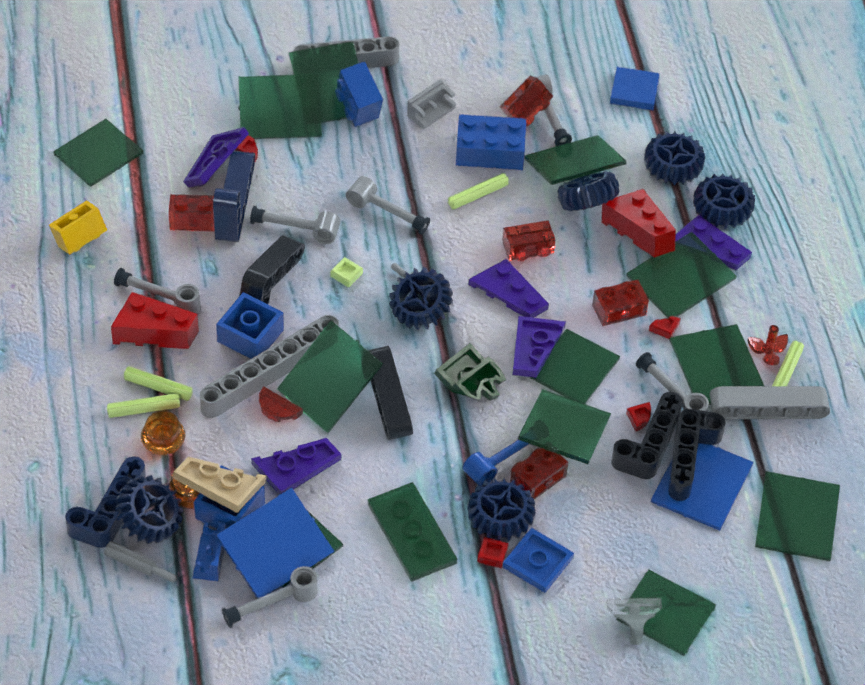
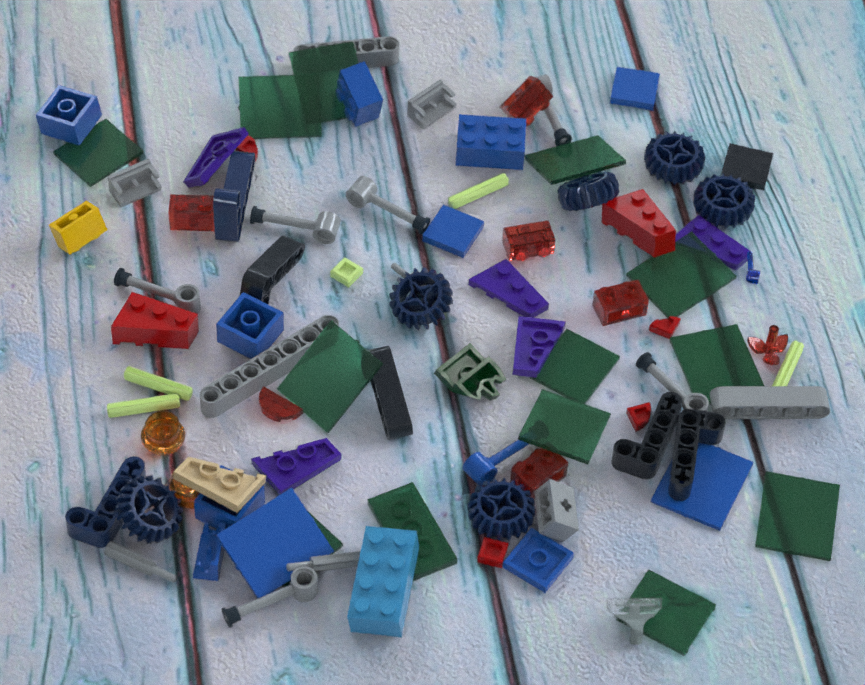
none -> blue brick [36,85,102,145]
none -> light grey hinge [108,159,162,207]
none -> light grey axle [286,551,361,572]
none -> dark azure brick [347,526,419,638]
none -> blue tile [422,205,484,258]
none -> light grey brick [534,479,579,542]
none -> black tile [721,143,774,191]
none -> clear blue hand [746,251,761,284]

